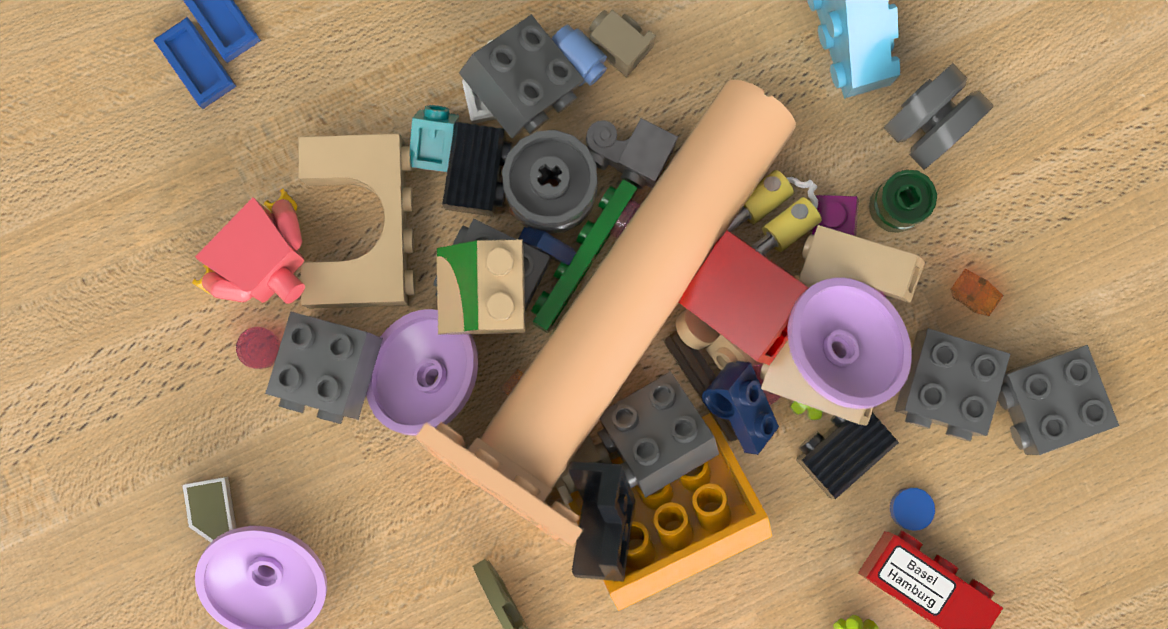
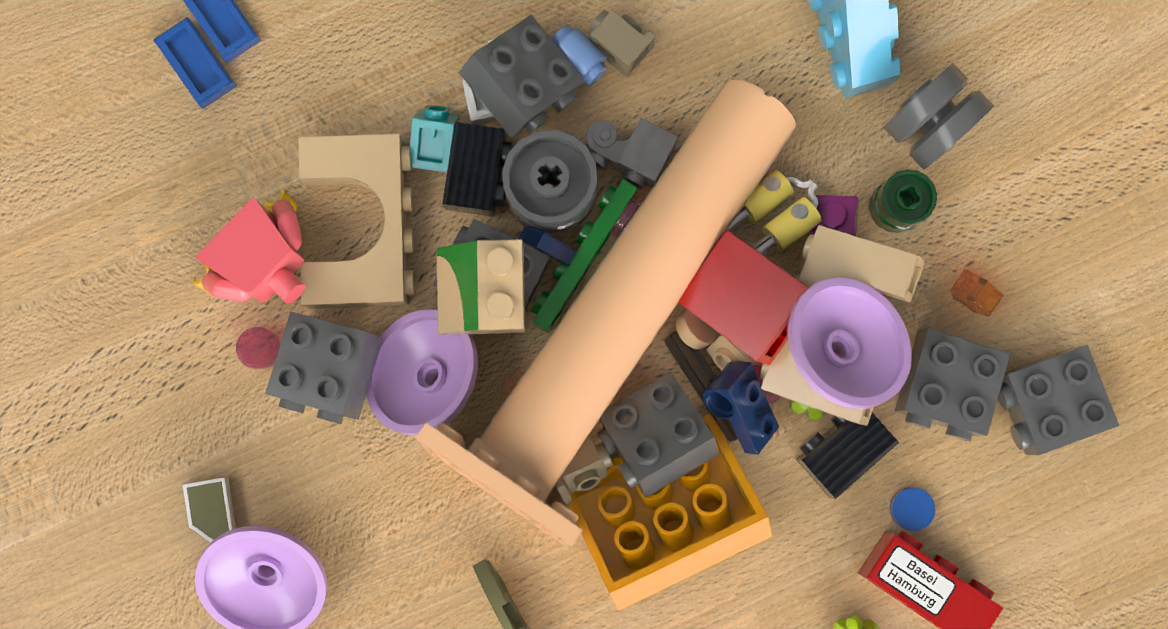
black panel [568,461,636,582] -> none

